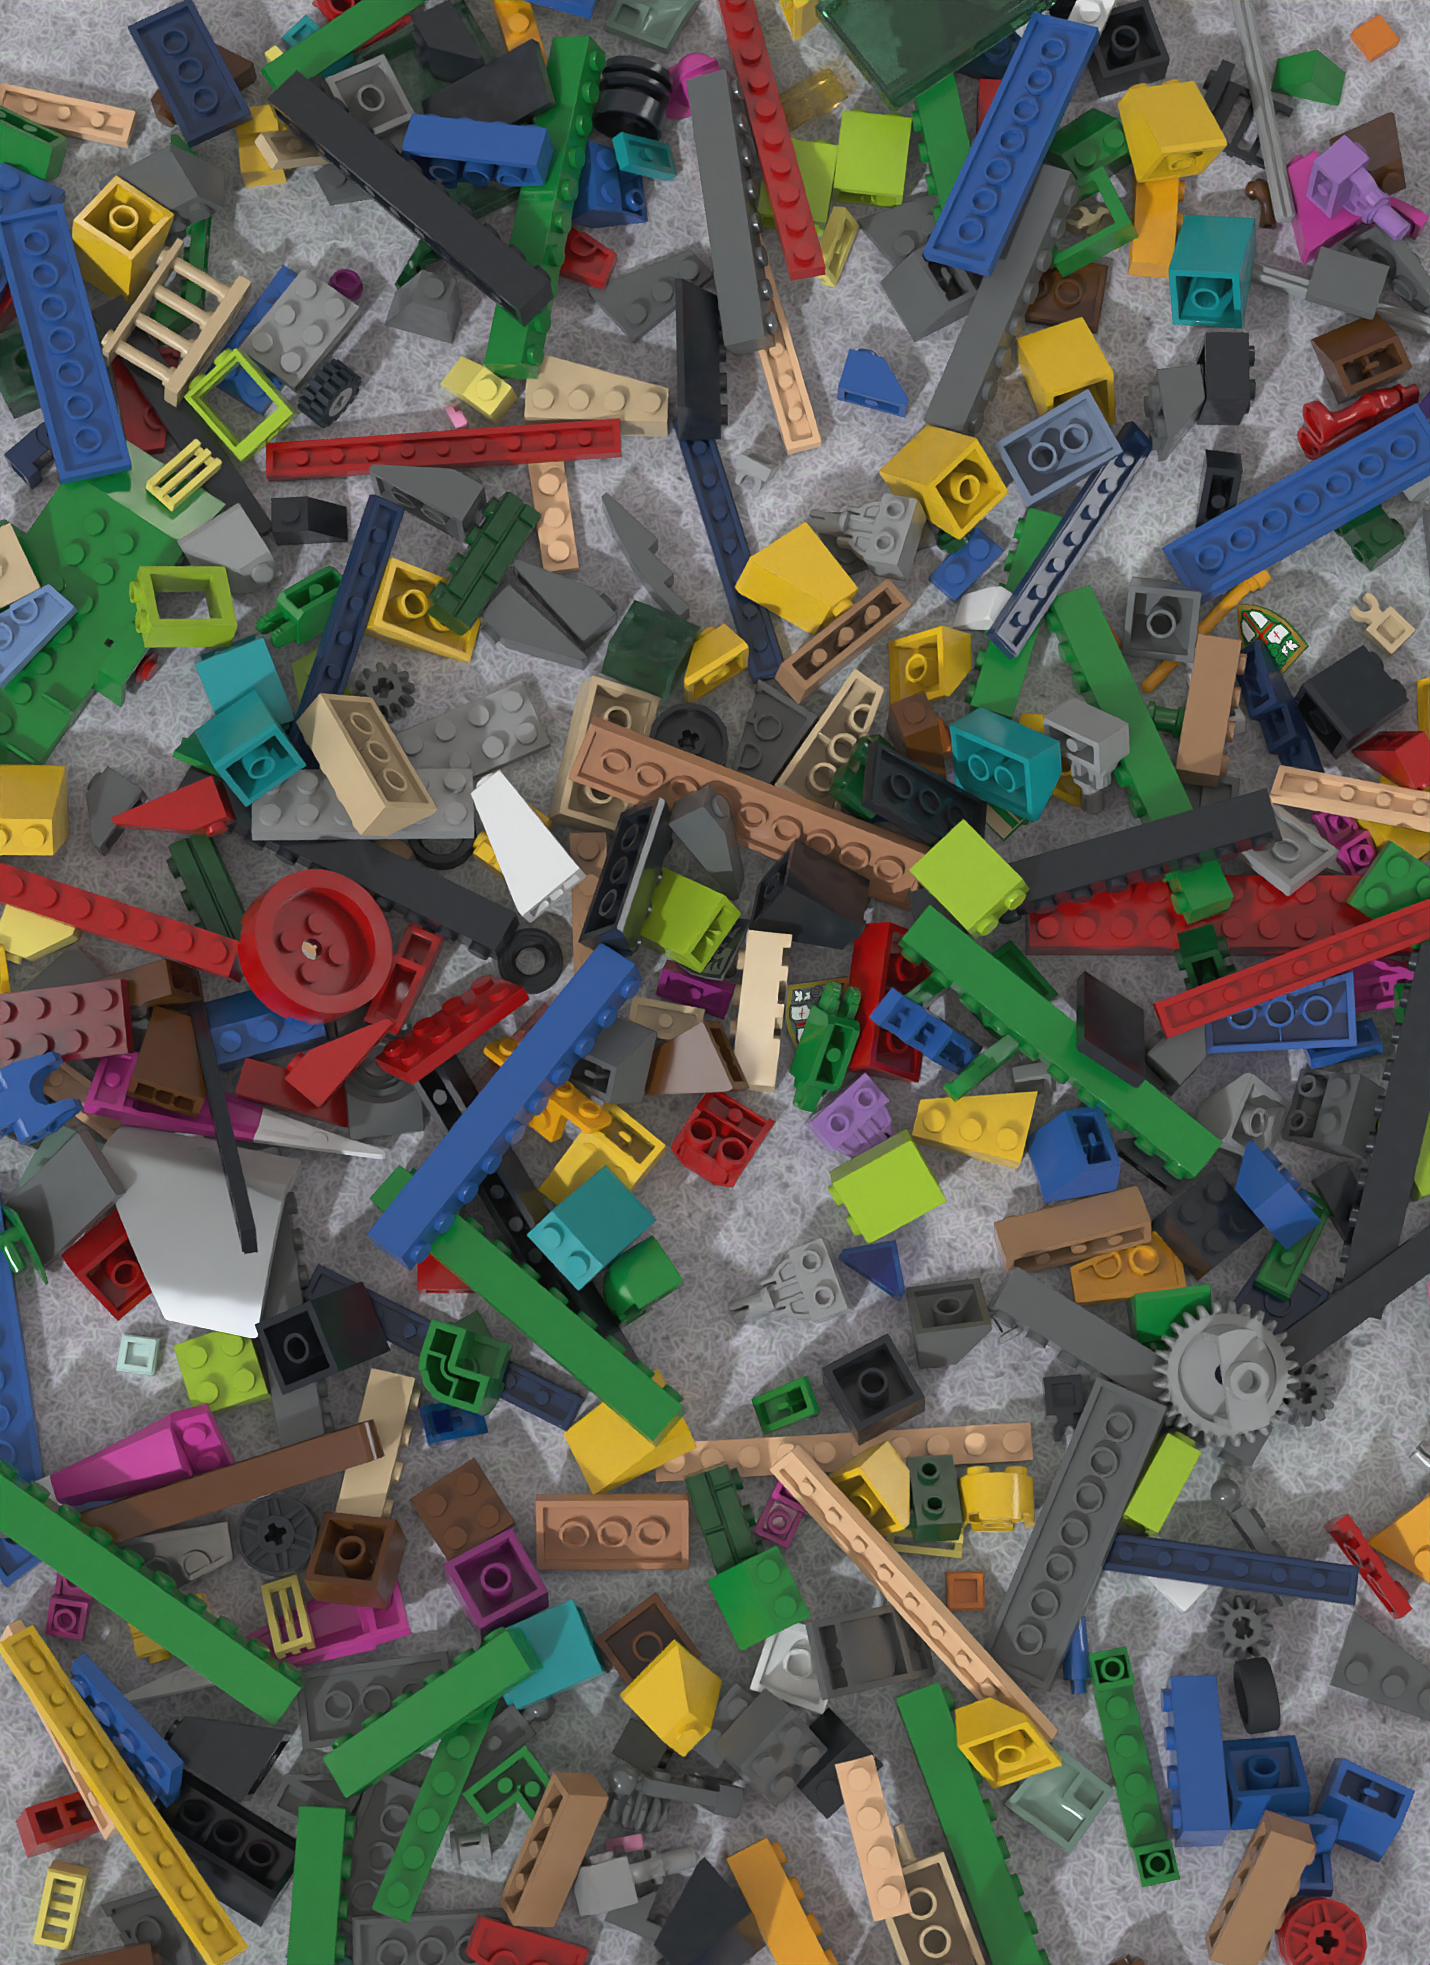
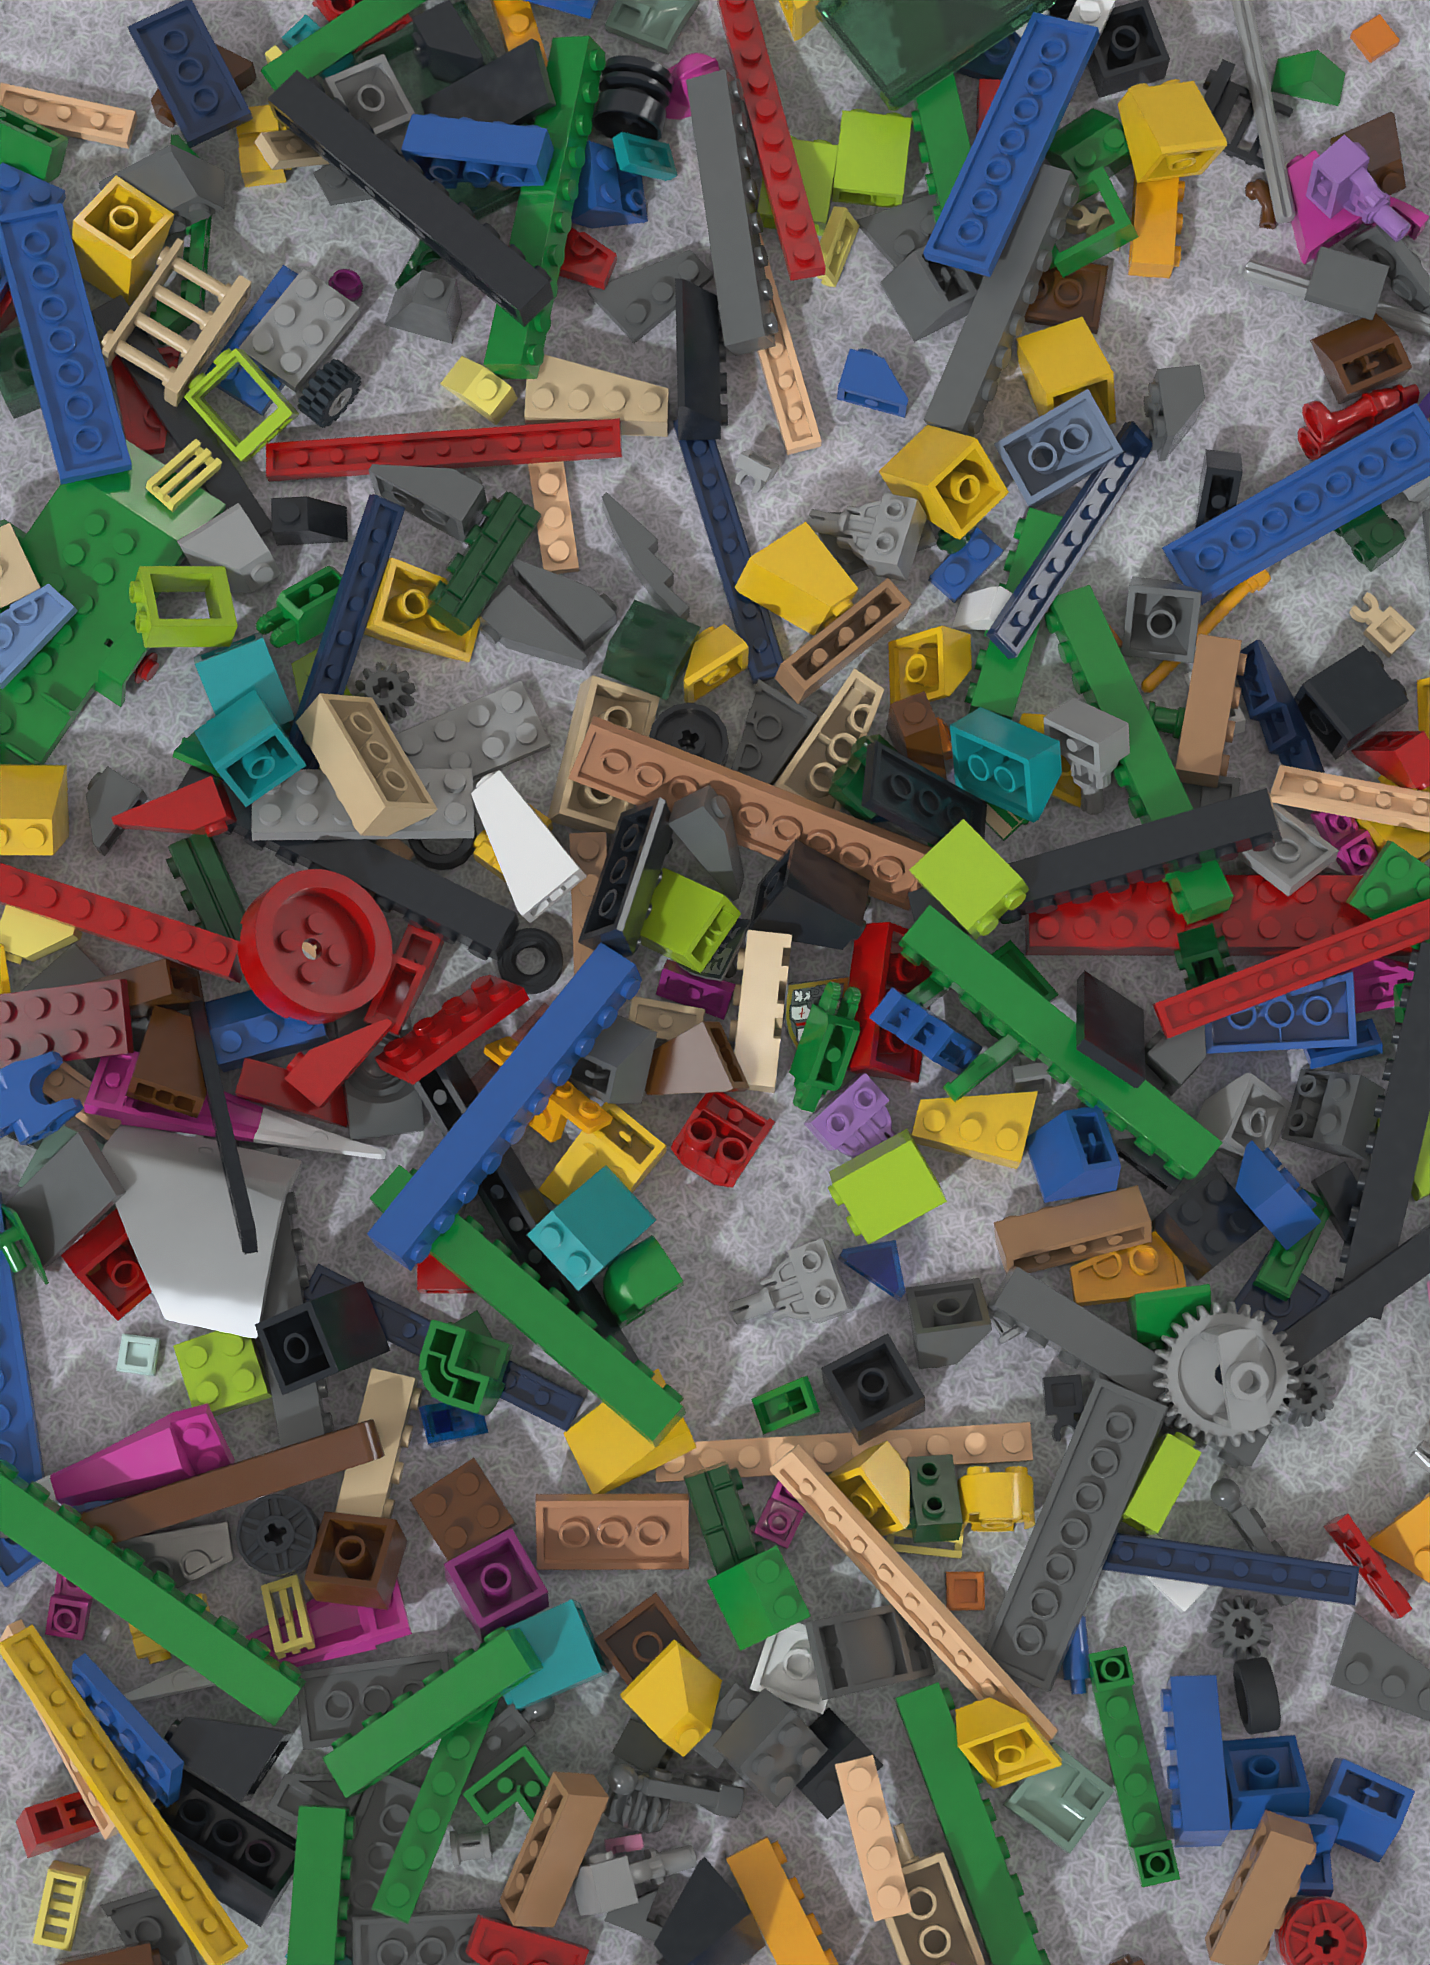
dark blue leg [4,422,54,490] -> none
bright pink tile [444,403,469,430] -> none
clear yellow slope [779,68,848,133] -> none
teal slope [1168,215,1257,329] -> none
black brick [1196,332,1256,426] -> none
shield [1237,604,1309,675] -> none

